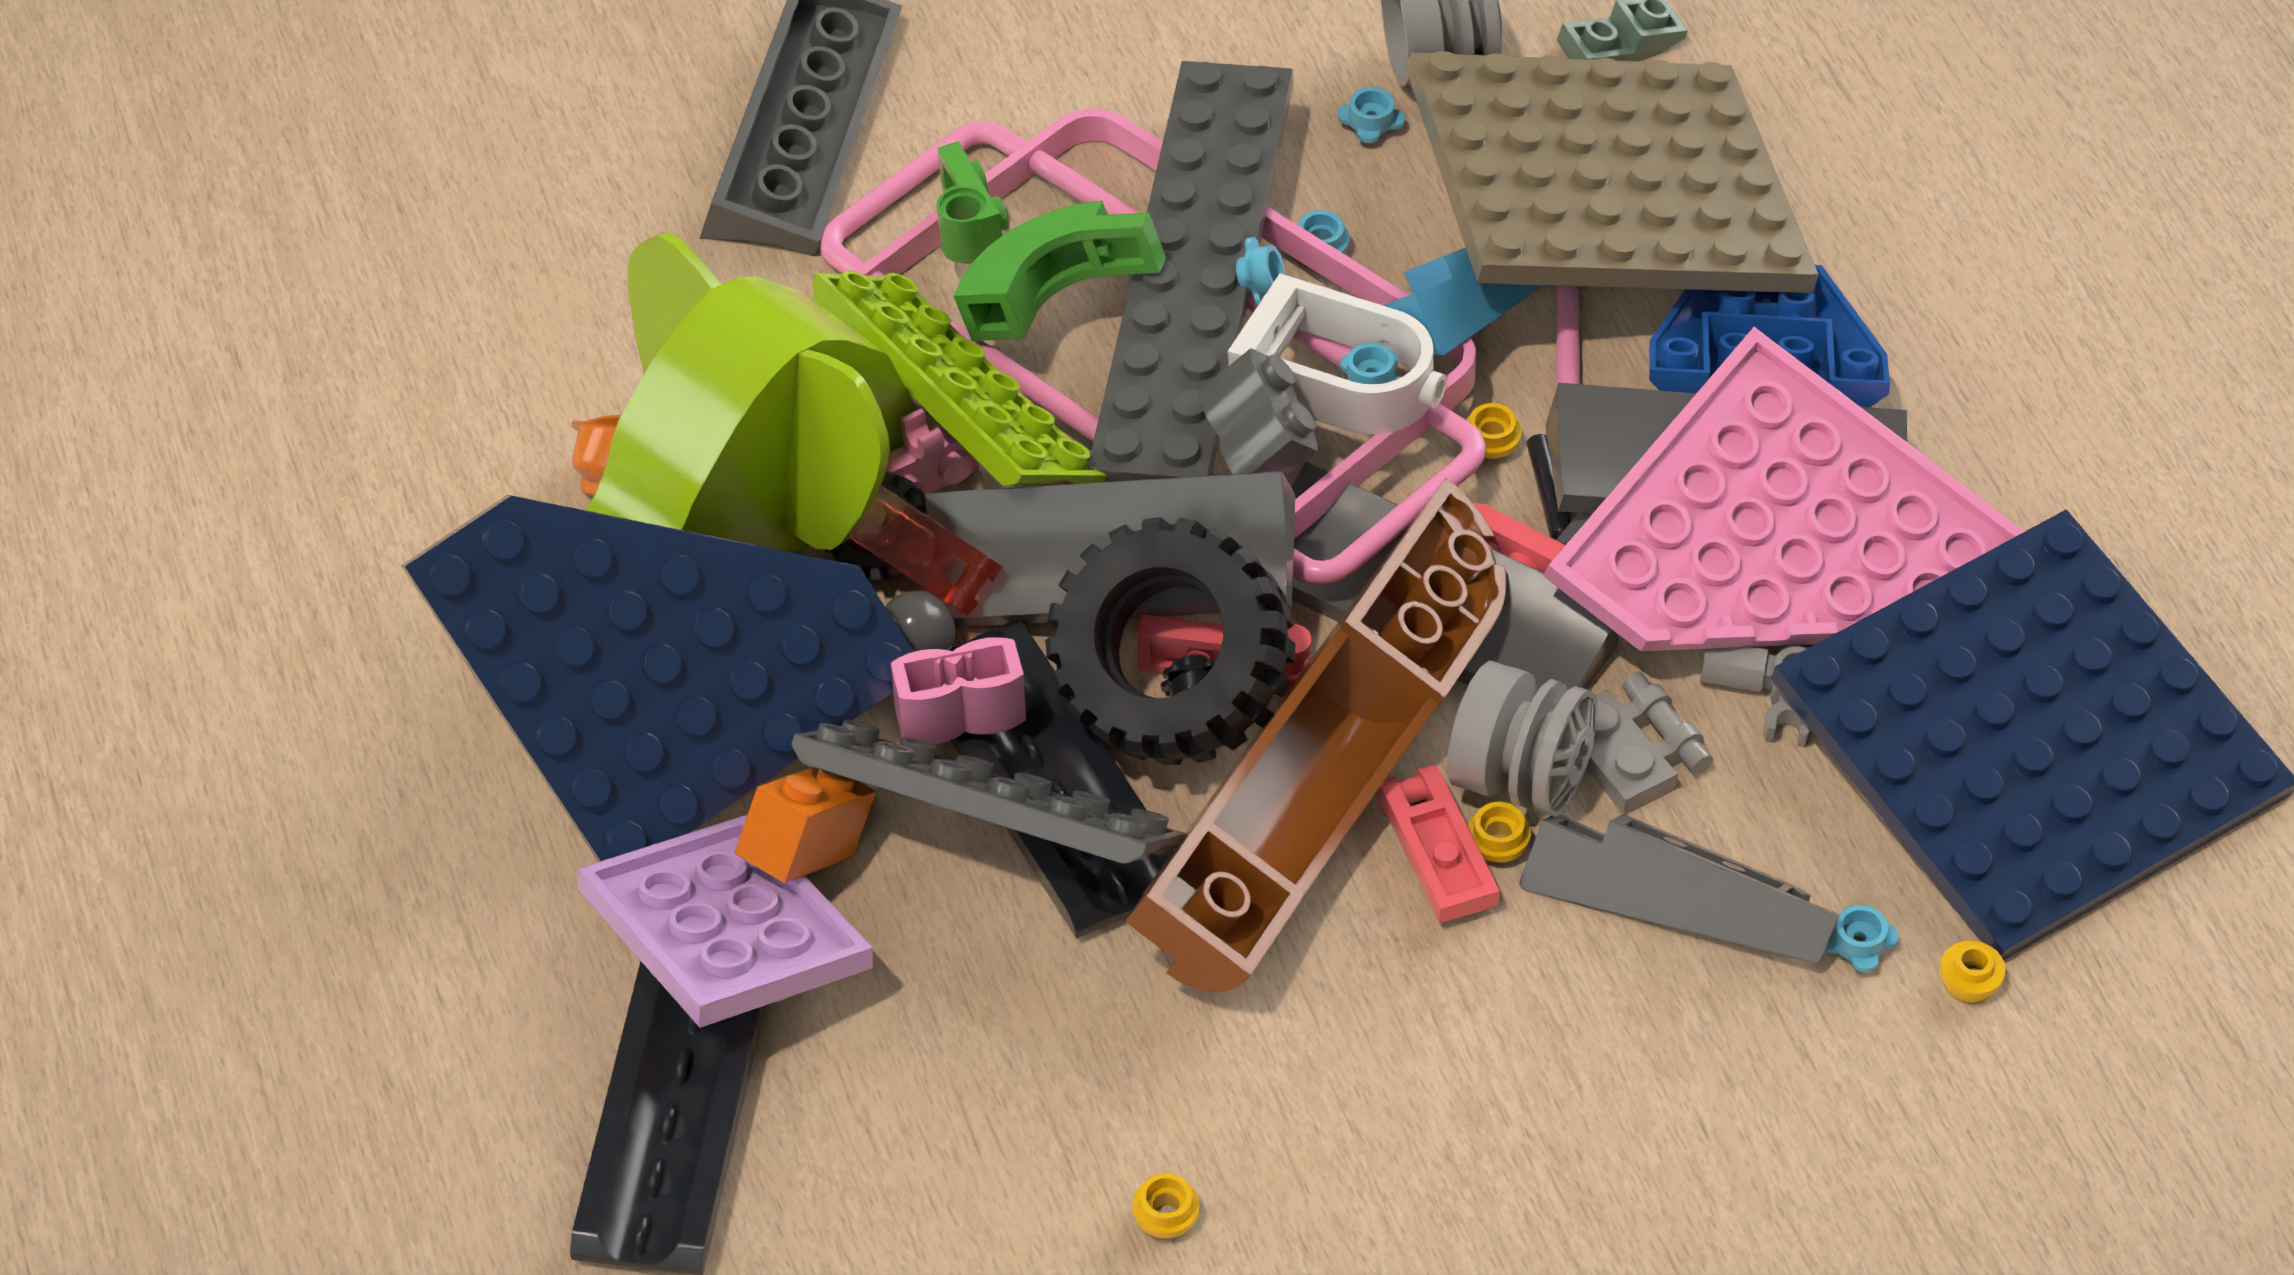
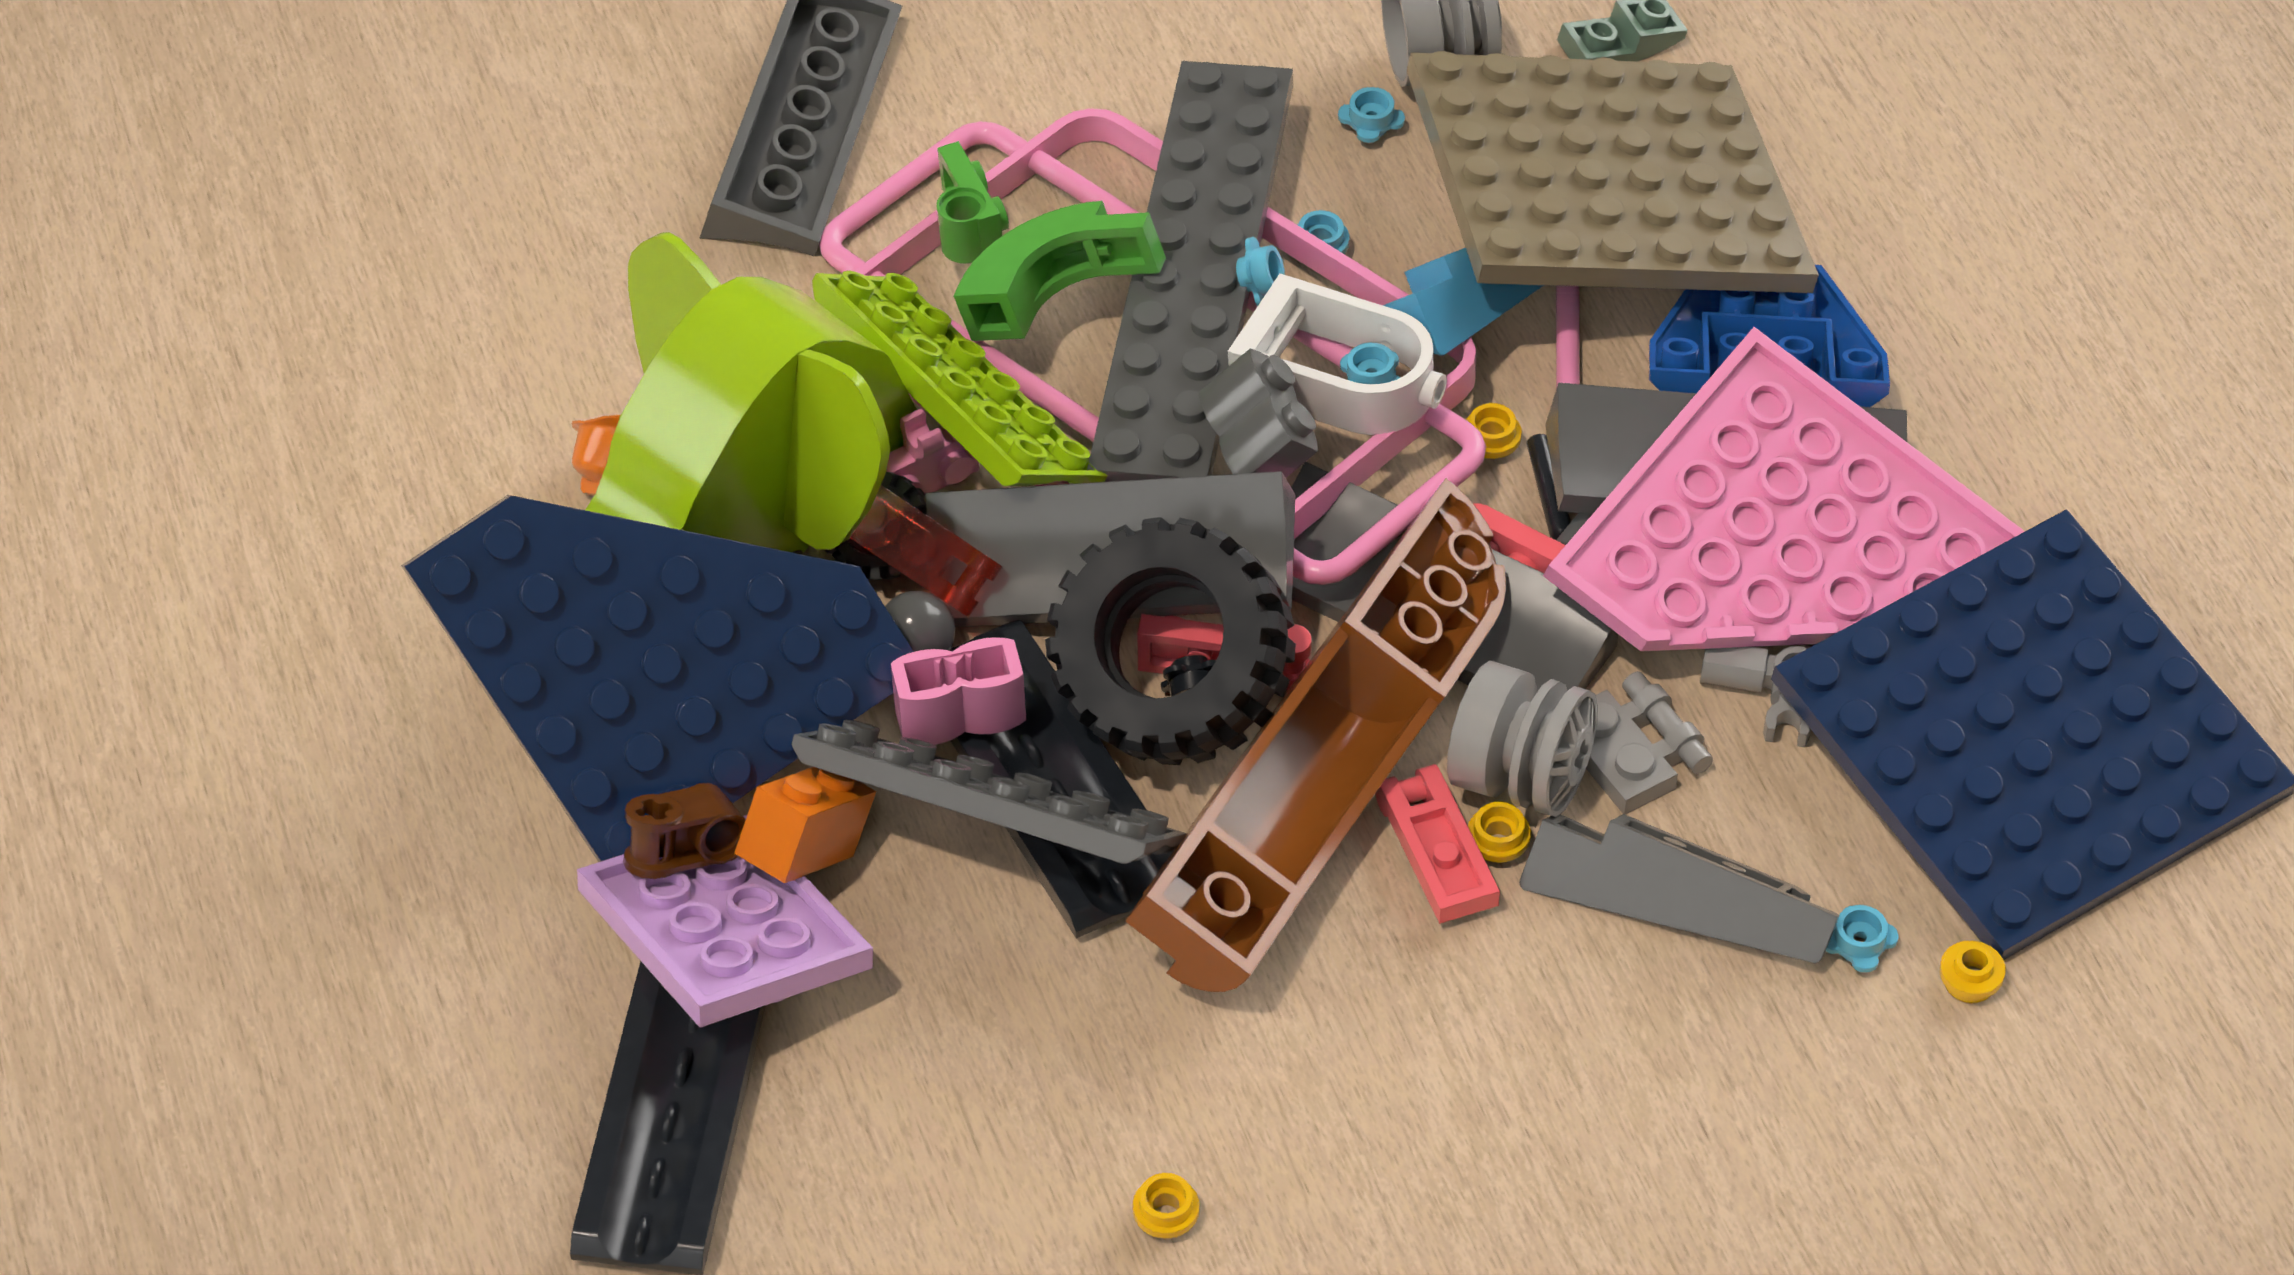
none -> reddish brown piece [623,783,746,879]

